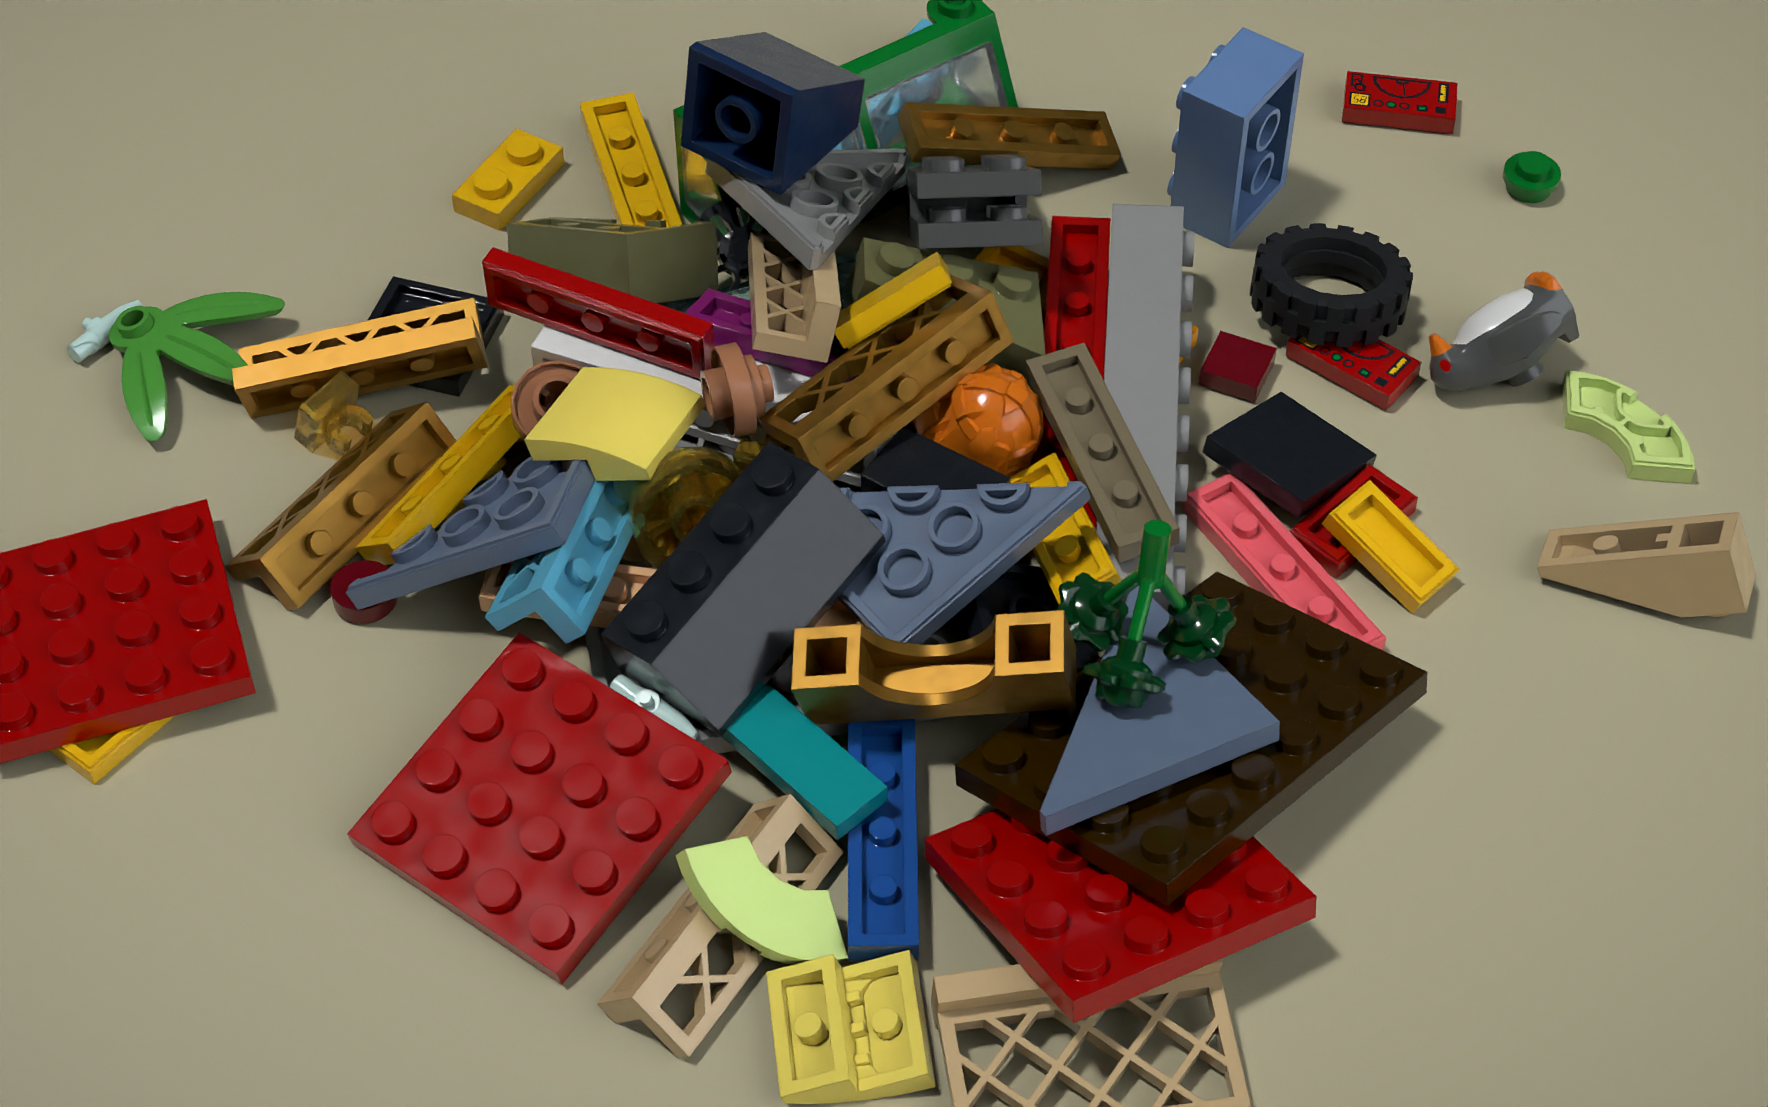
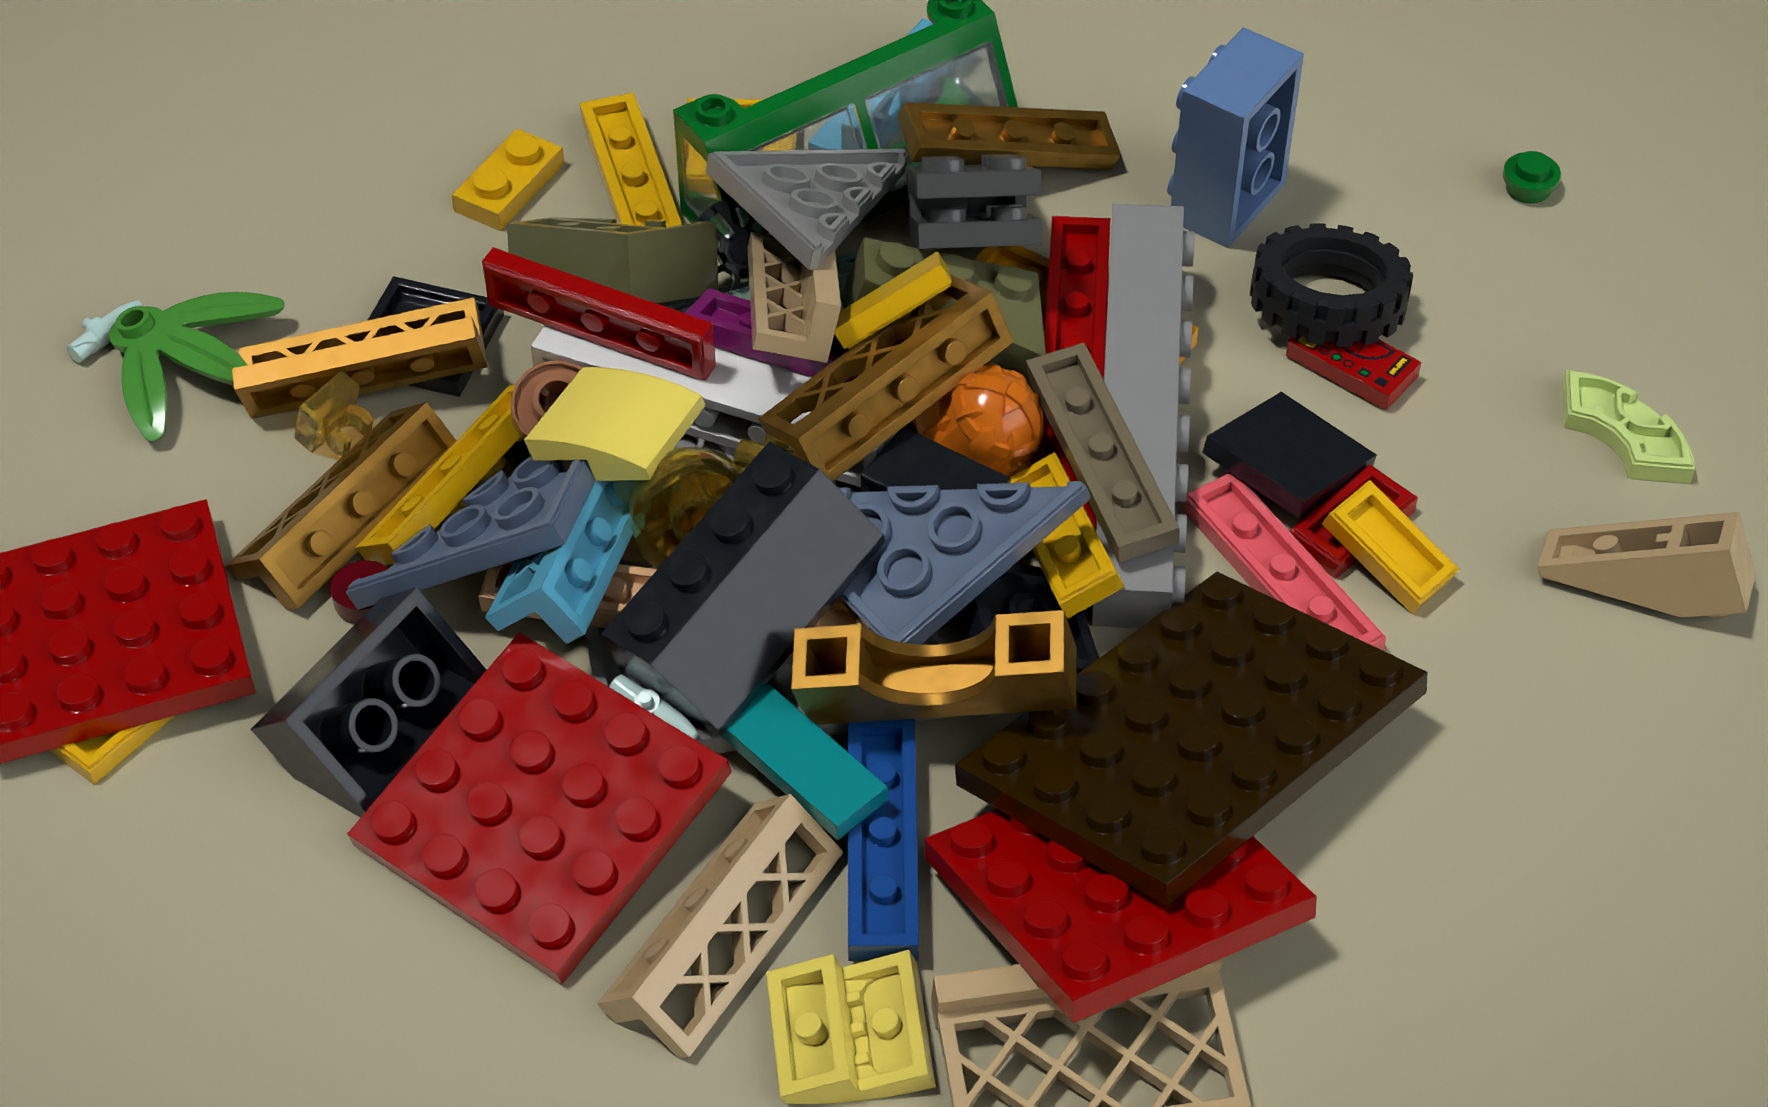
yellowish green tile [675,836,848,965] -> none
dark blue slope [681,32,865,195] -> none
nougat plate [700,342,774,438] -> none
sand blue tile [1040,586,1280,836] -> none
dark green plant [1056,520,1237,709] -> none
dark red tile [1198,331,1277,402] -> none
red tile [1342,71,1458,134] -> none
dark grey animal [1429,271,1580,391] -> none
none -> black slope [250,587,487,818]

